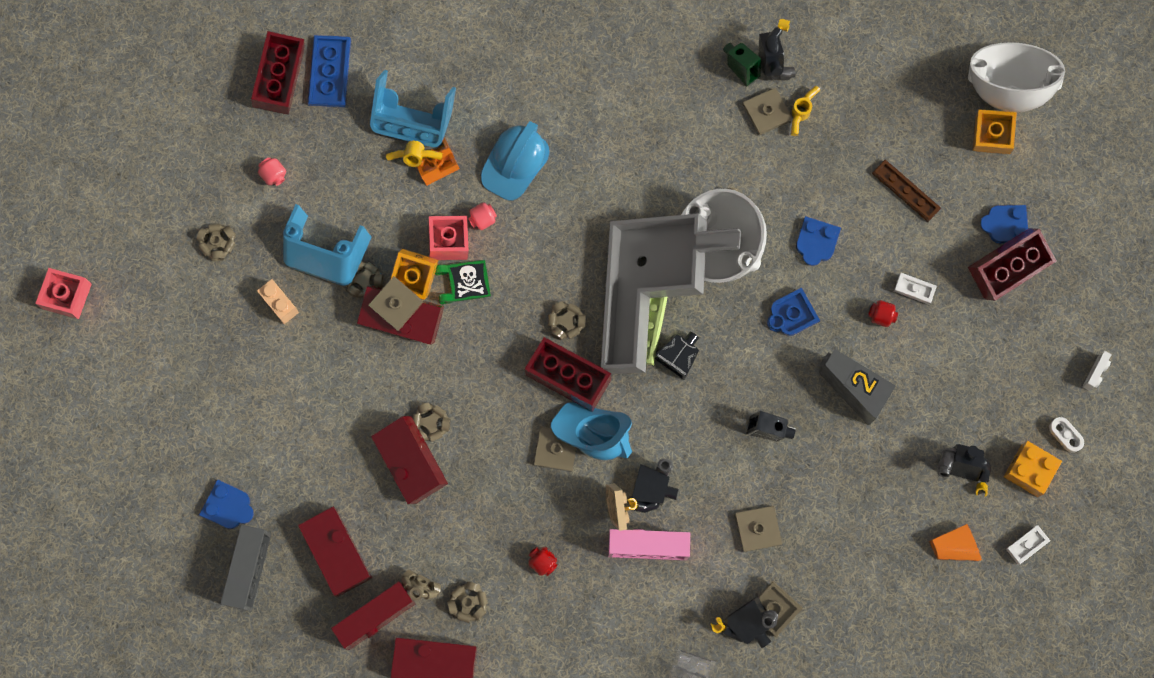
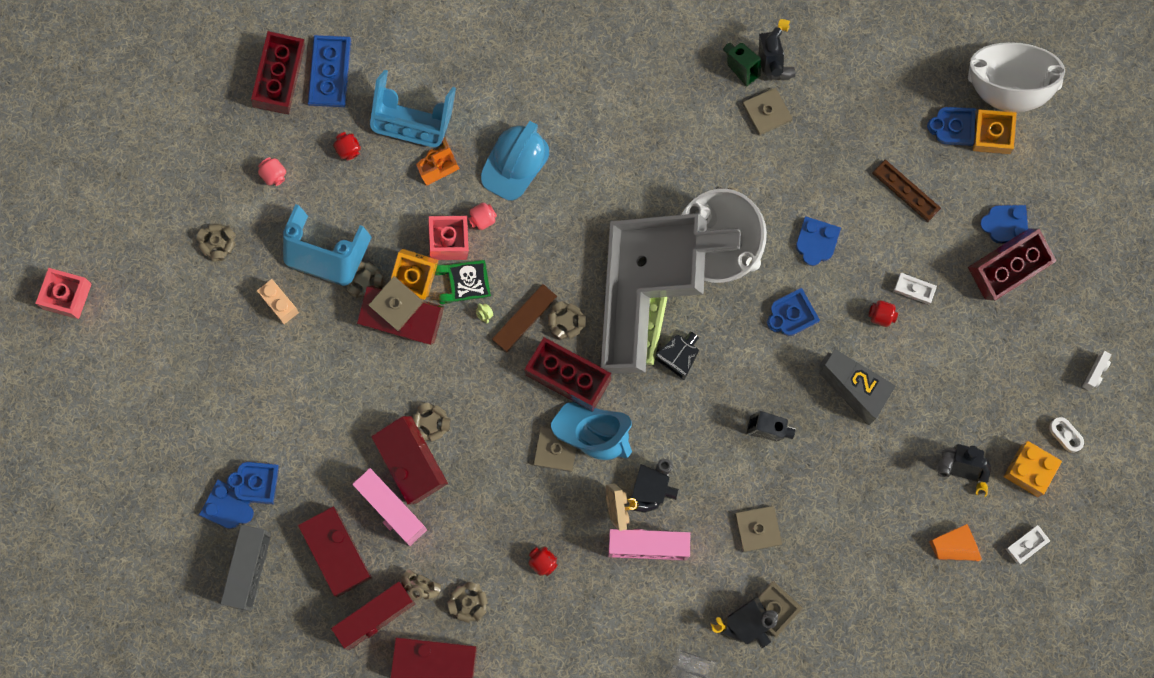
yellow piece [386,140,443,167] -> none
yellow piece [791,85,820,136] -> none
none -> blue plate [227,462,279,505]
none -> red head [333,132,361,161]
none -> bright pink brick [353,468,427,546]
none -> yellowish green plate [476,303,493,324]
none -> reddish brown tile [492,284,557,353]
none -> blue plate [927,107,976,146]

